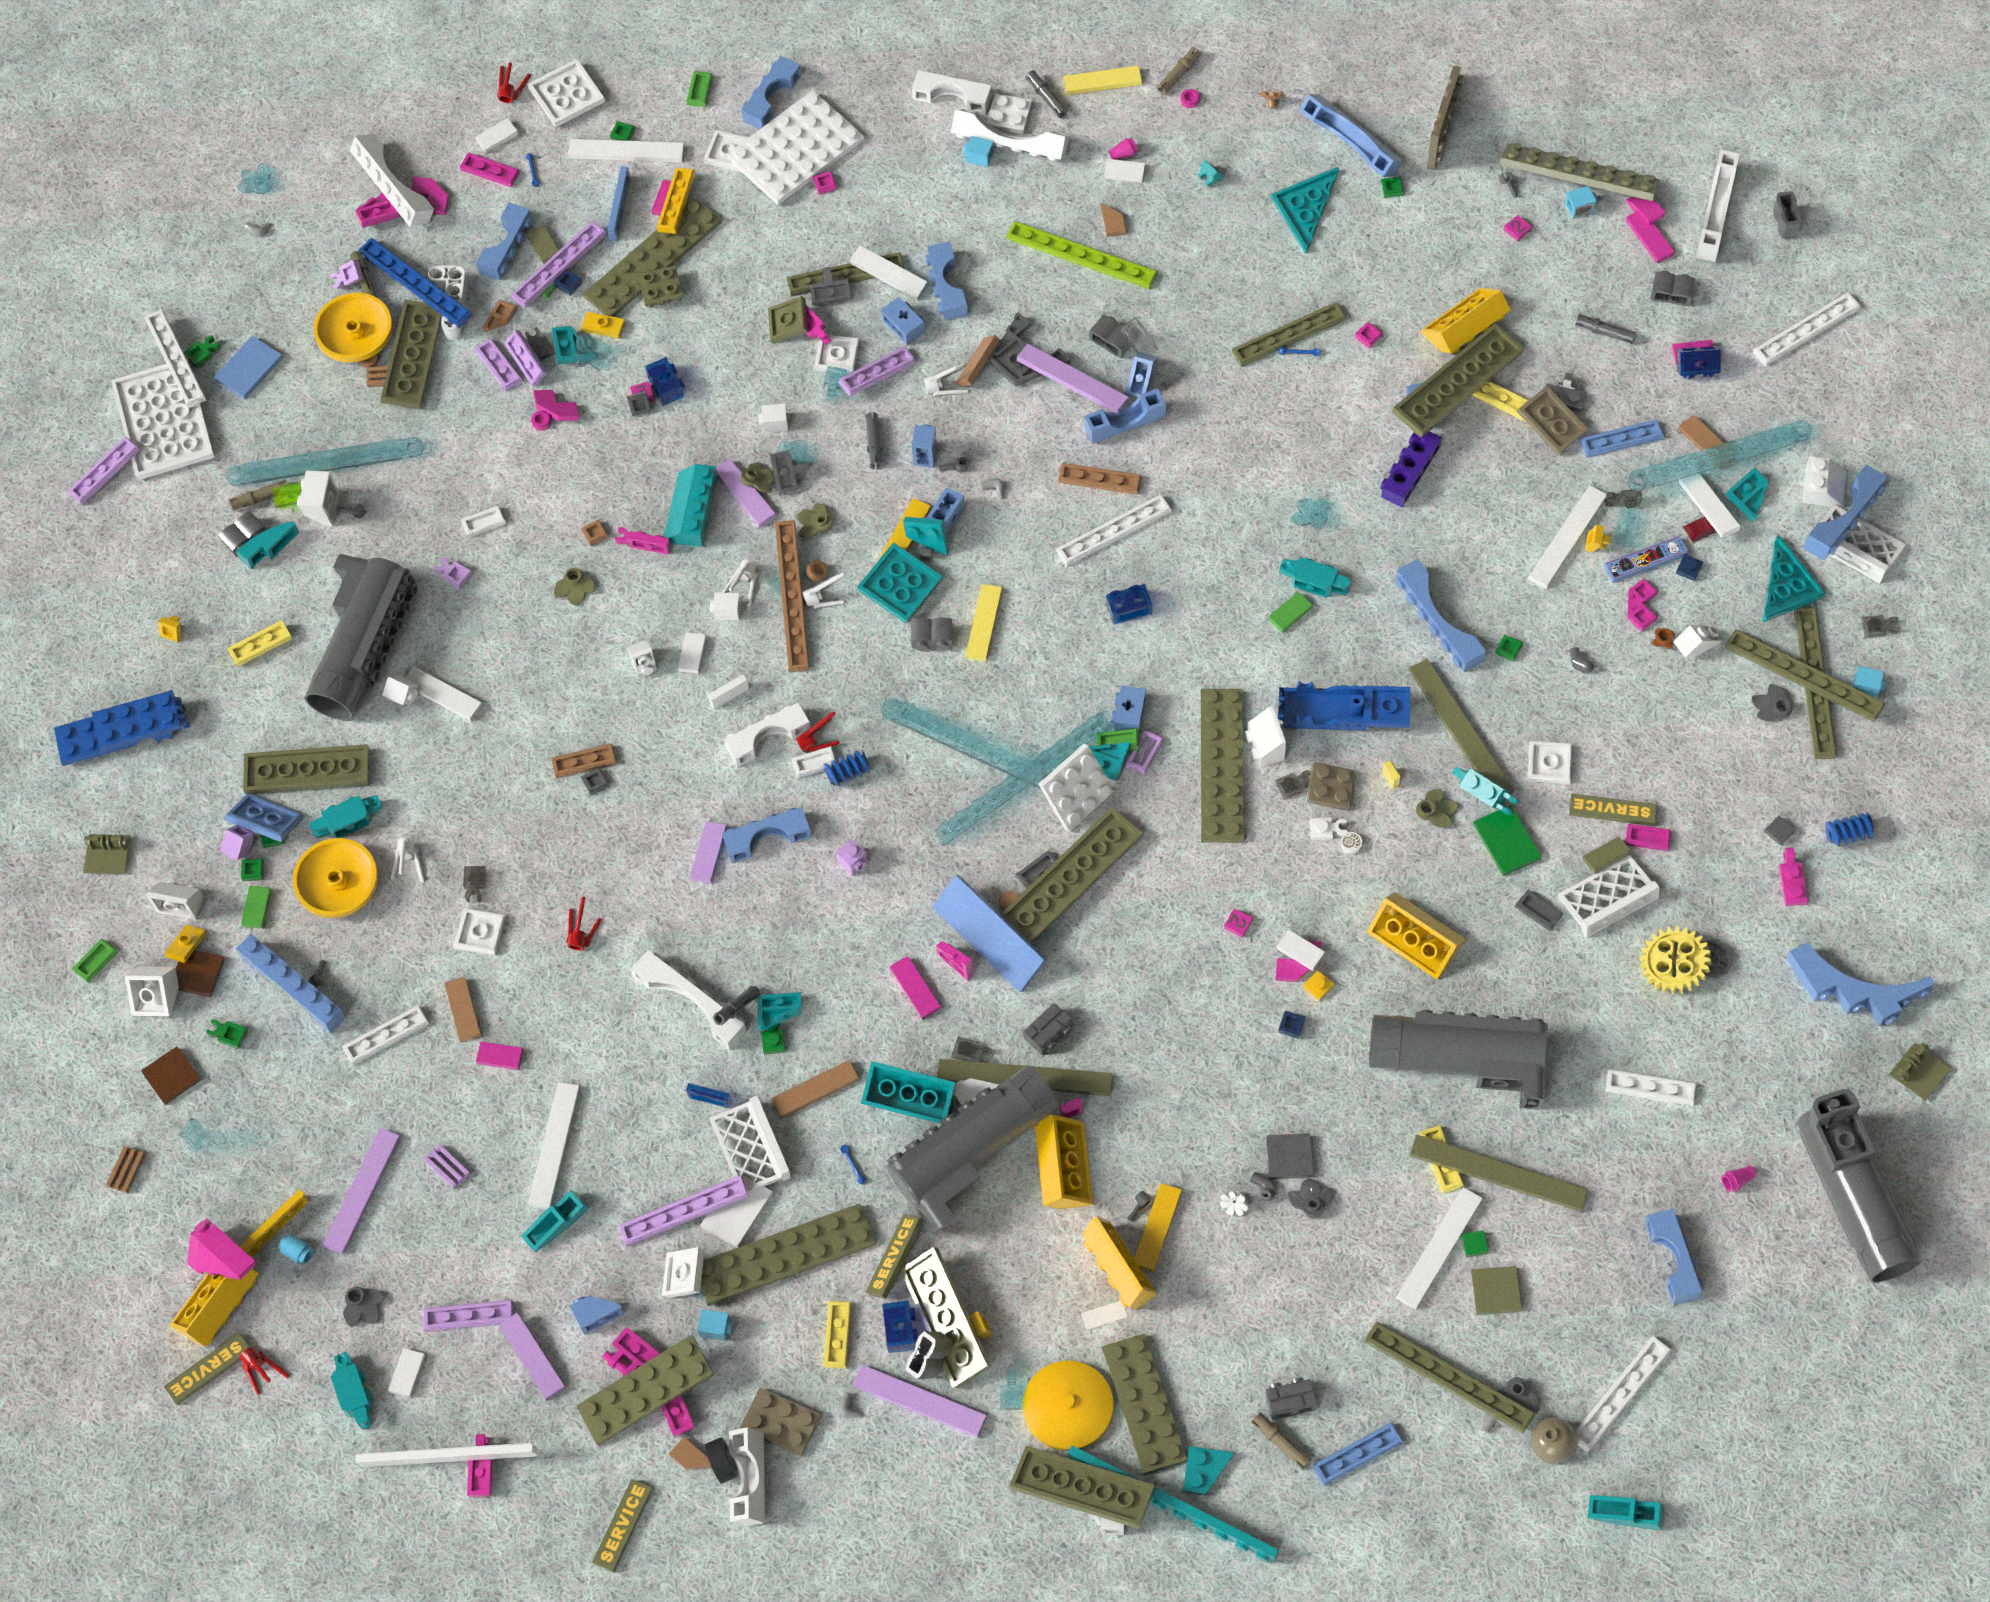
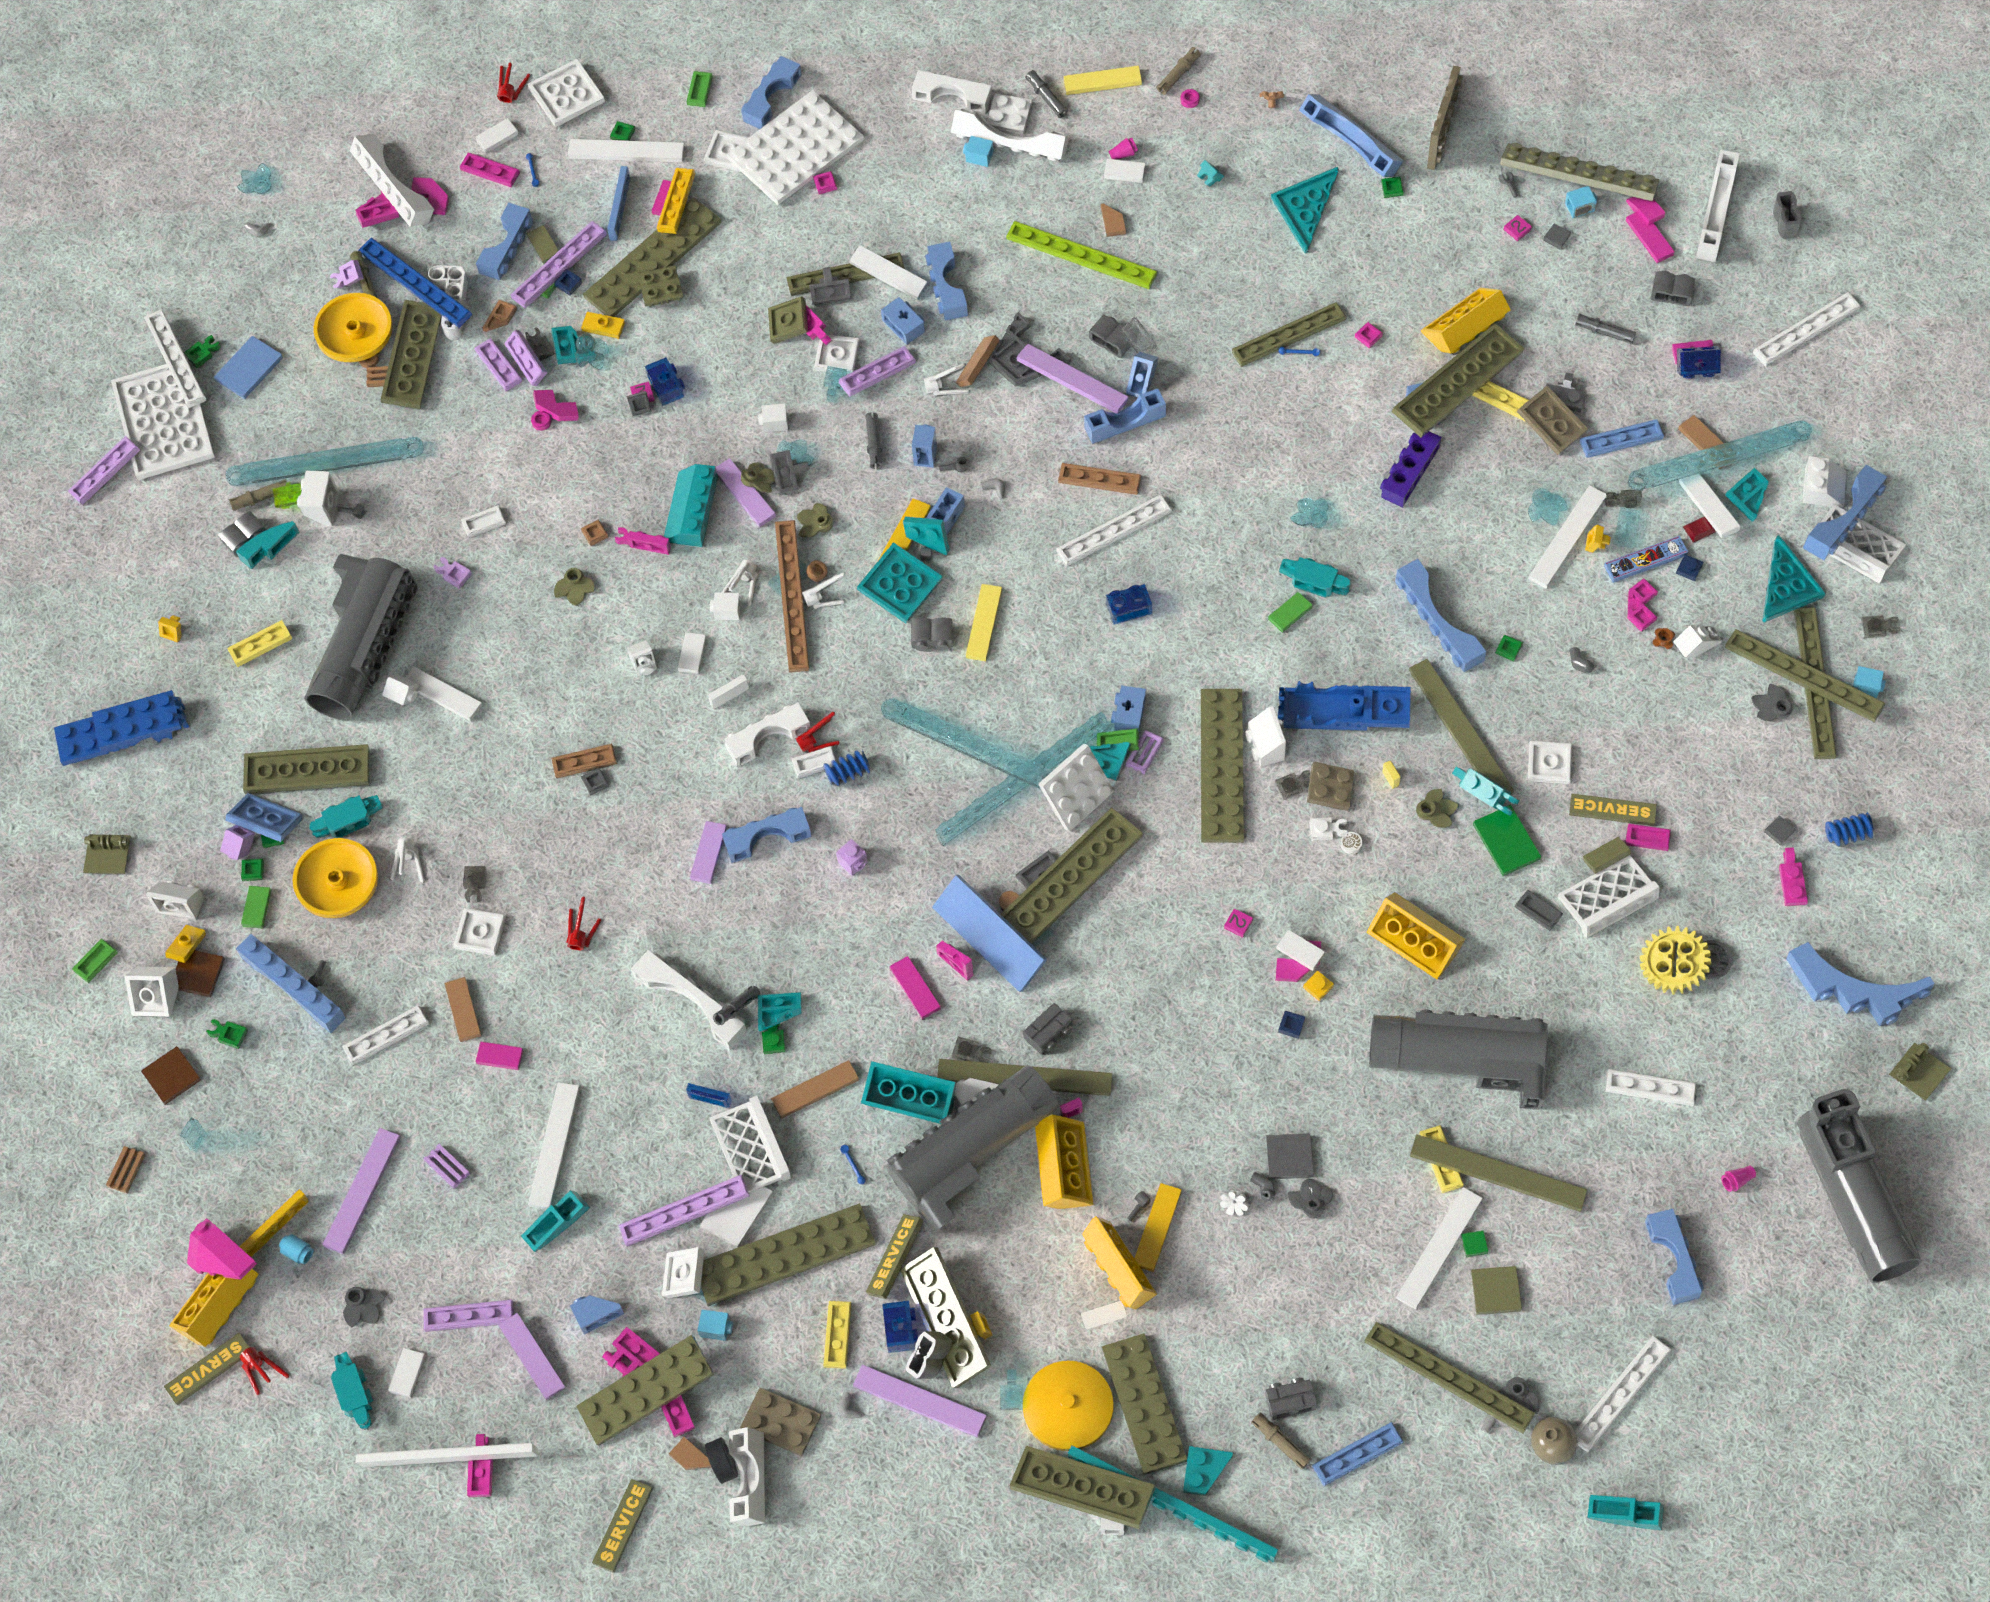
none -> clear light blue plate [1528,488,1568,526]
none -> dark grey tile [1543,223,1571,250]

